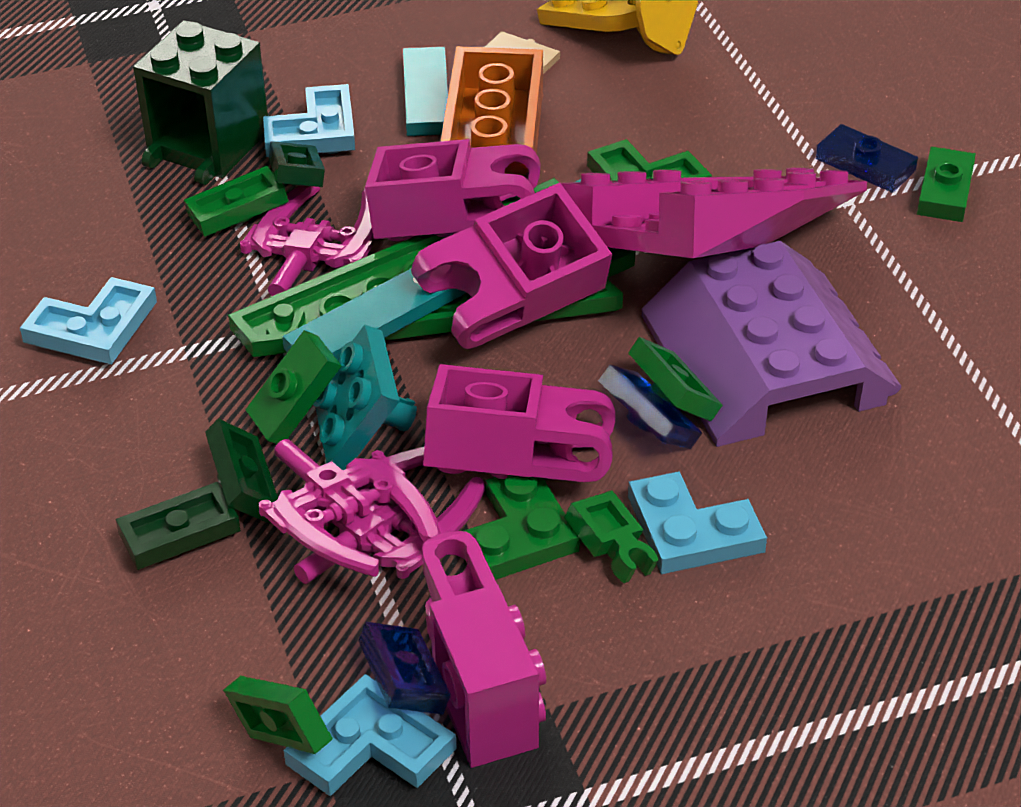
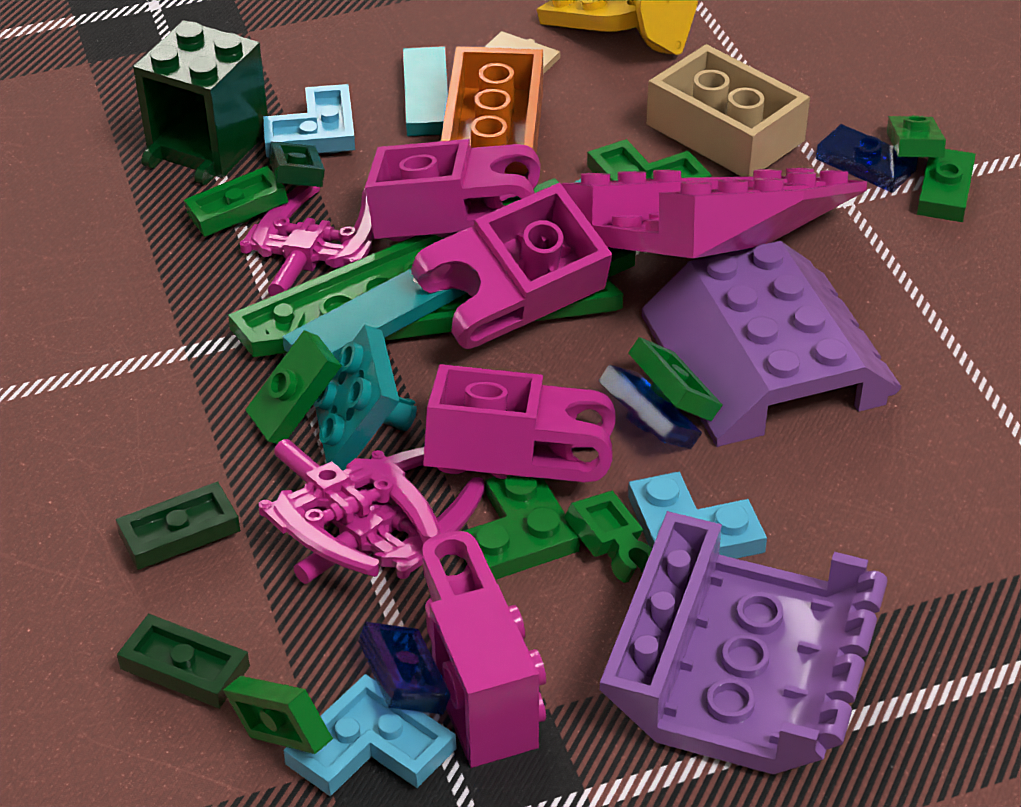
medium azure plate [20,277,157,365] -> none
dark green plate [205,418,278,523] -> none
none -> dark green plate [117,613,250,709]
none -> medium lavender slope [600,511,888,774]
none -> tan brick [646,44,810,177]
none -> green plate [887,115,946,158]

